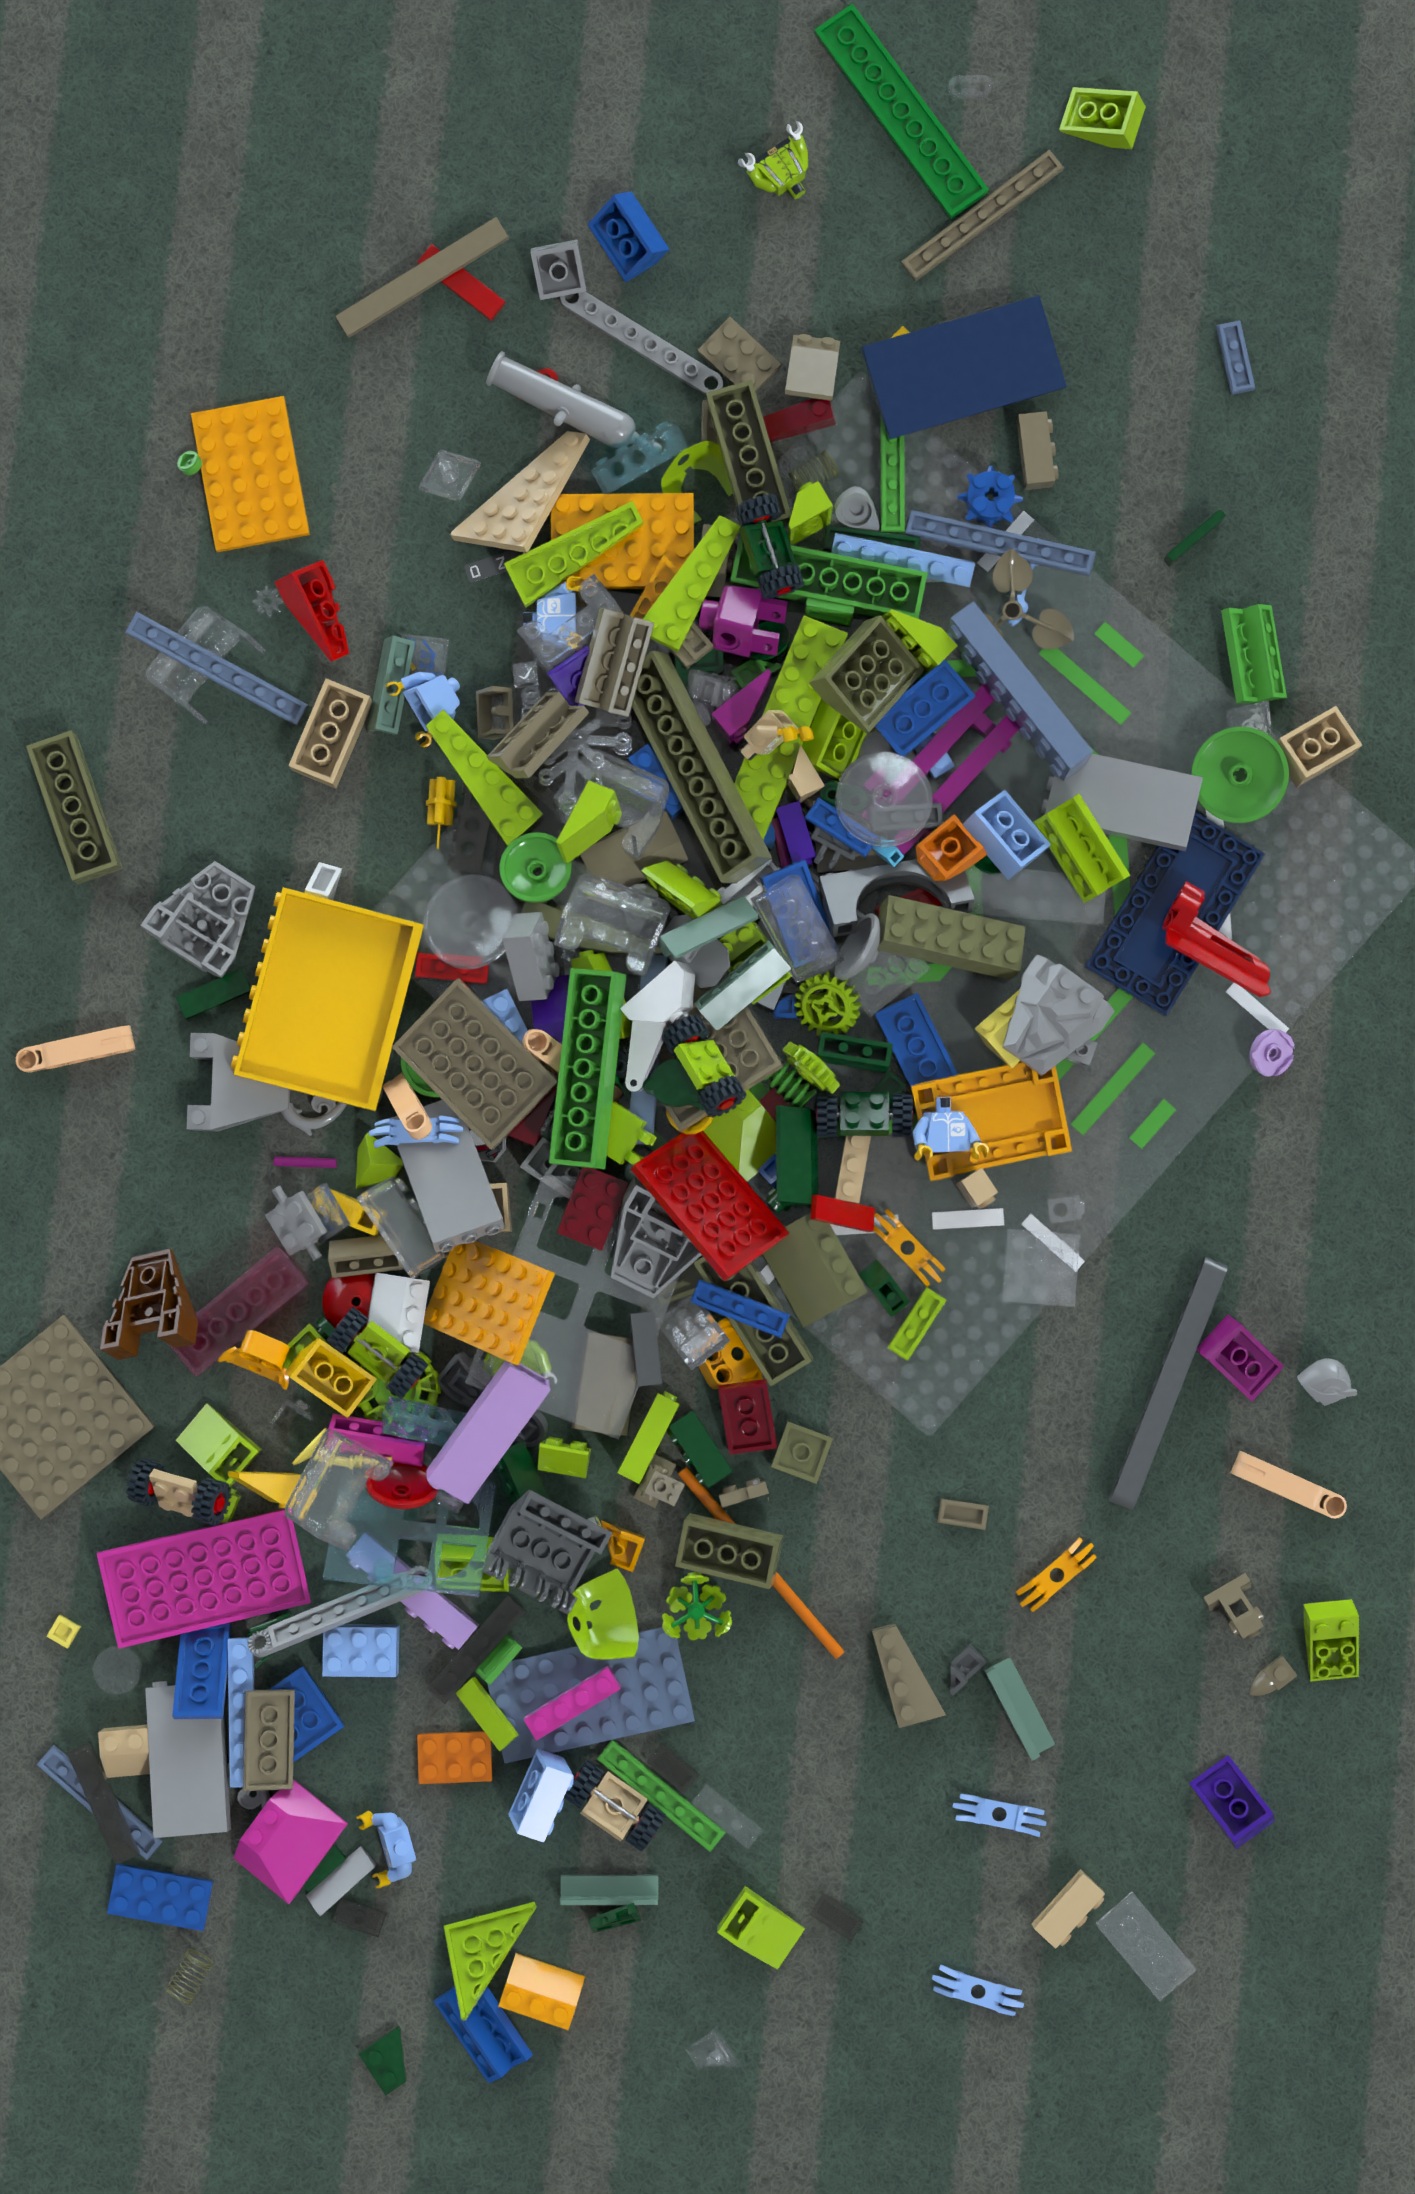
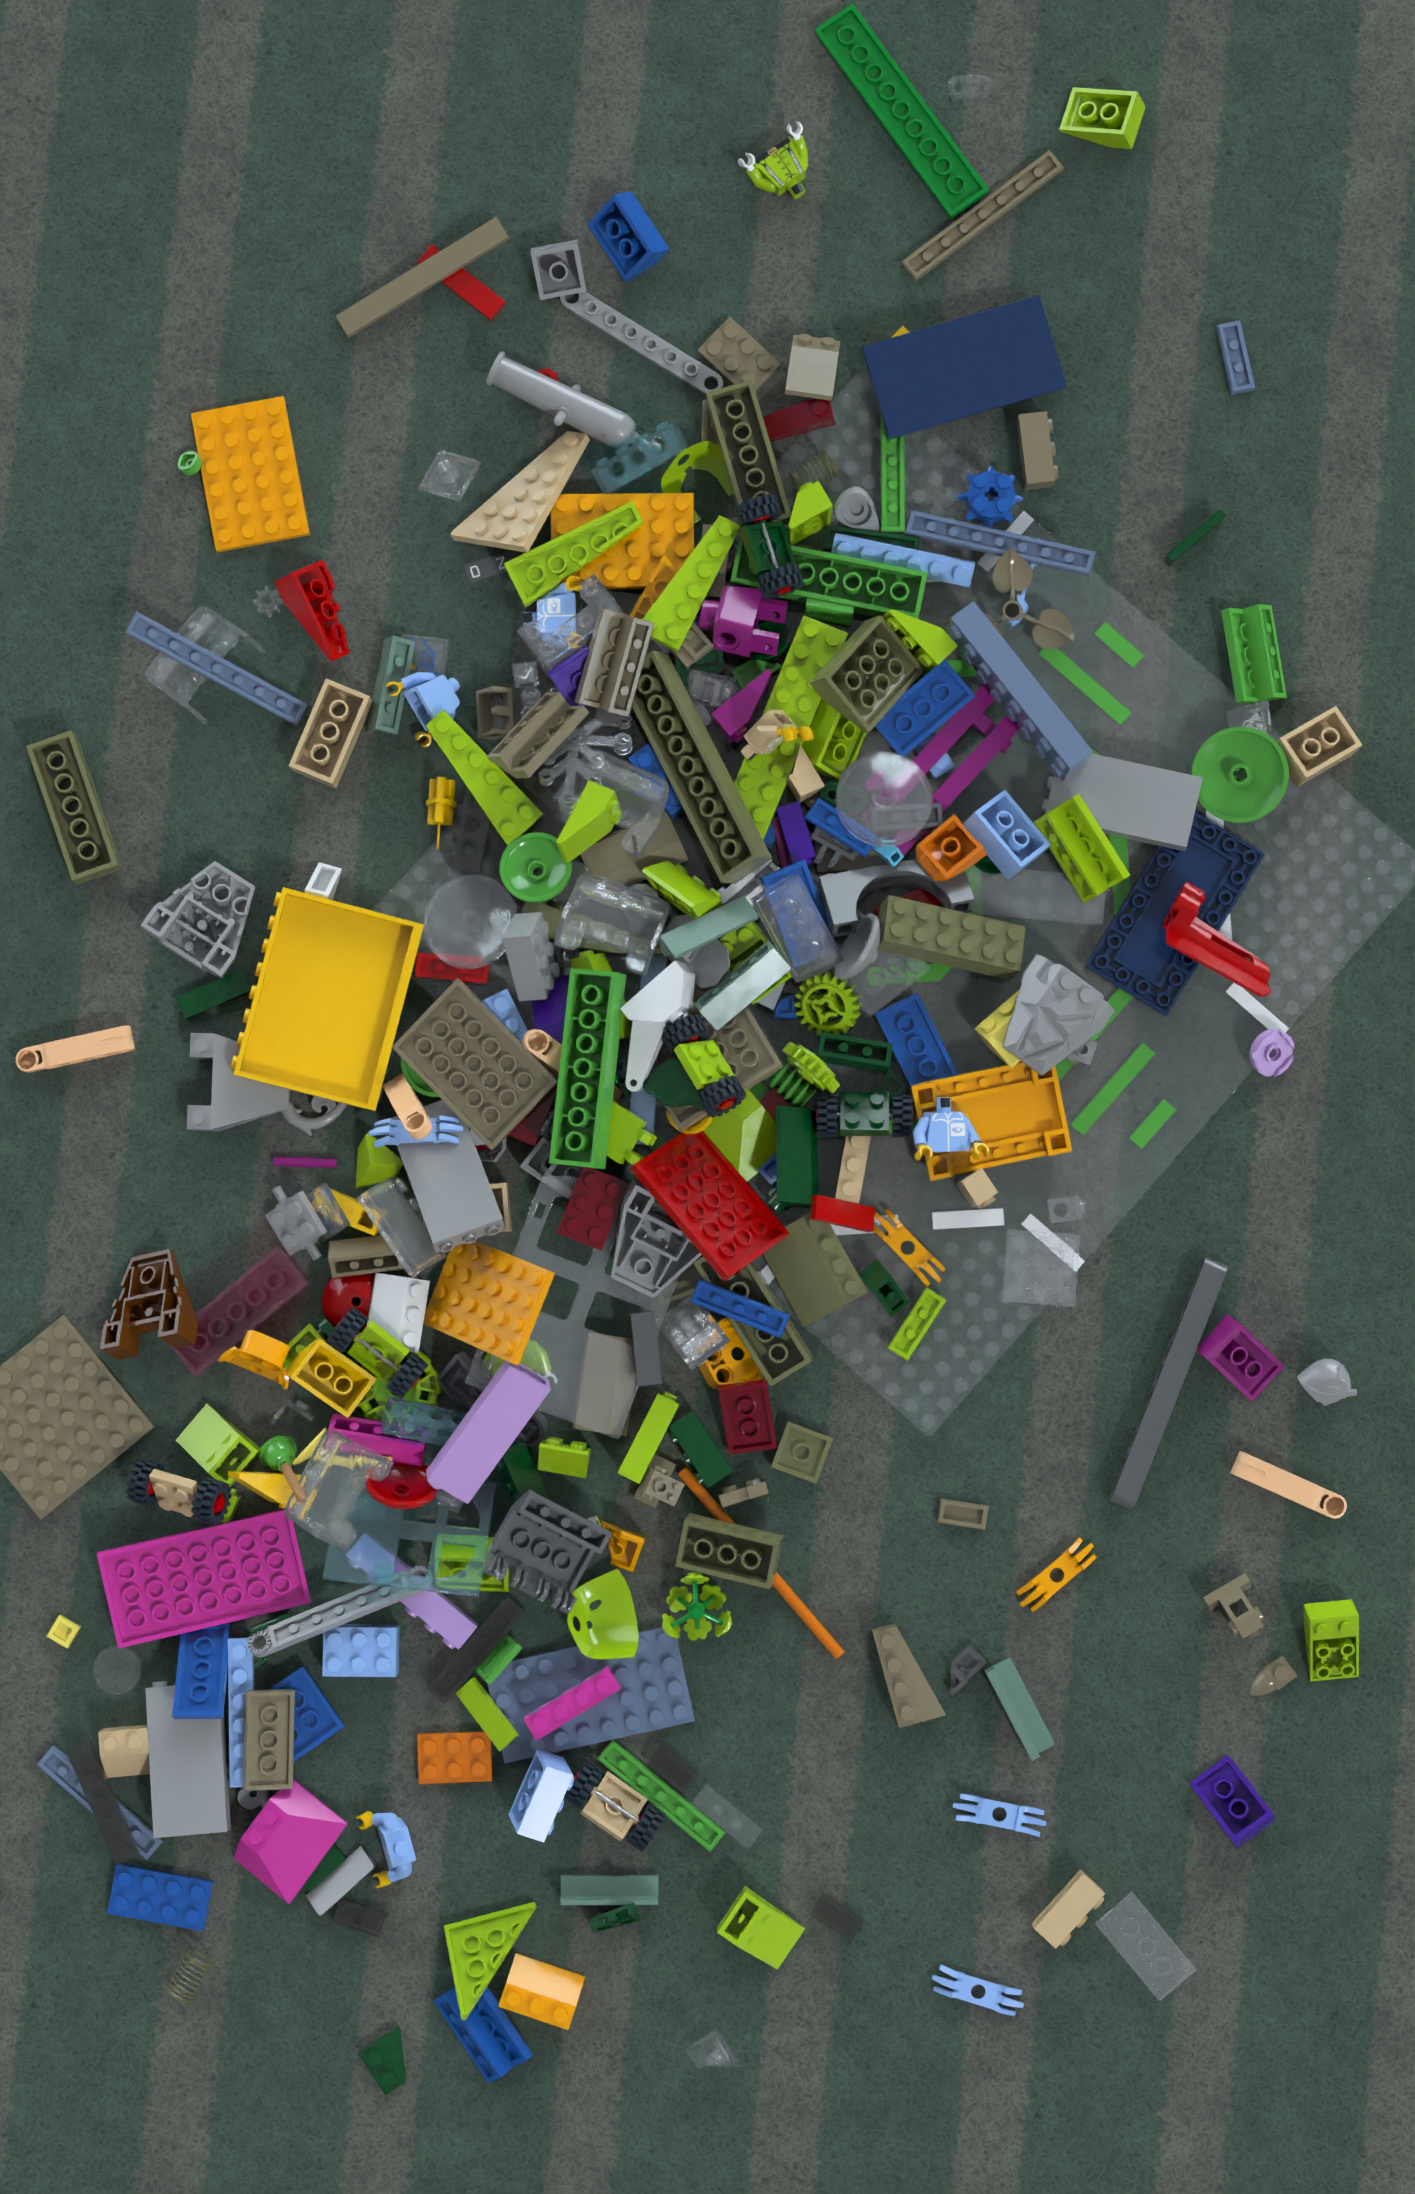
none -> bright green piece [259,1436,306,1503]

